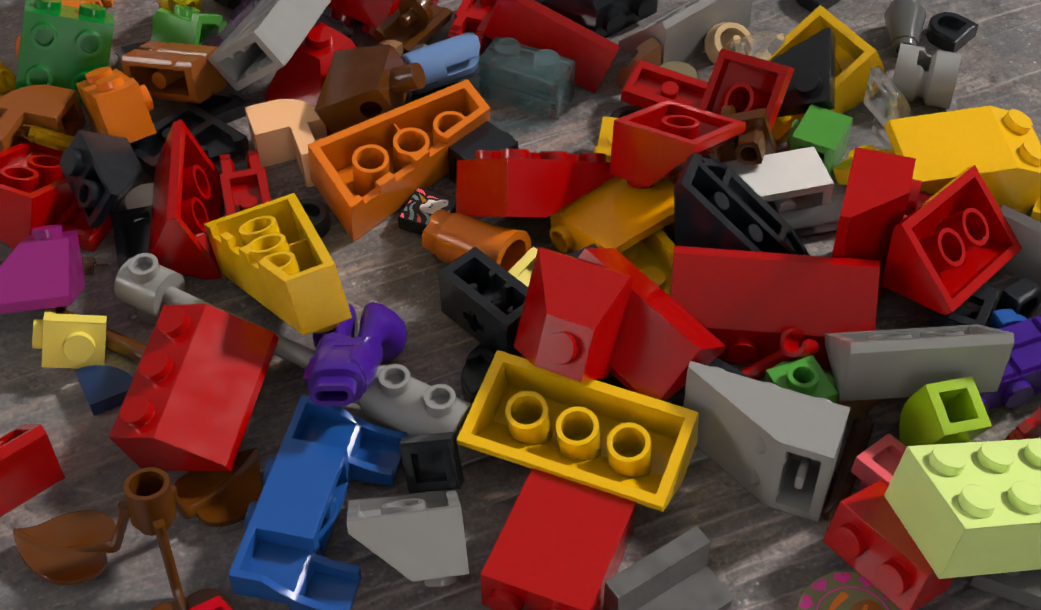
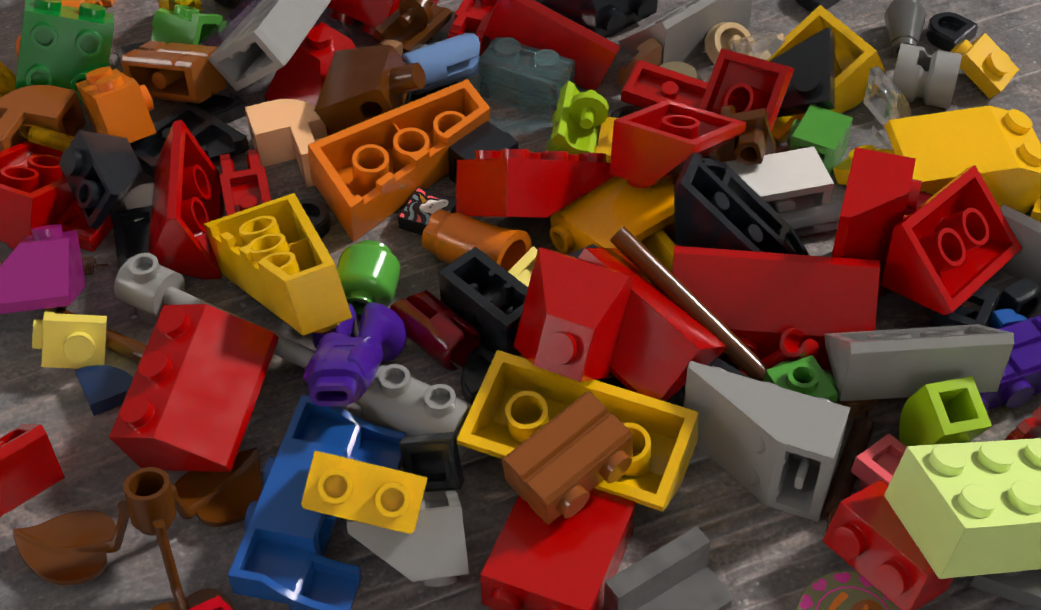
none -> yellow bracket [301,451,427,534]
none -> bright green head [337,240,400,315]
none -> dark red arm [389,289,481,371]
none -> dark orange brick [502,391,633,524]
none -> lime hips [546,80,609,155]
none -> reddish brown bar [610,226,770,381]
none -> yellow bracket [950,33,1020,99]

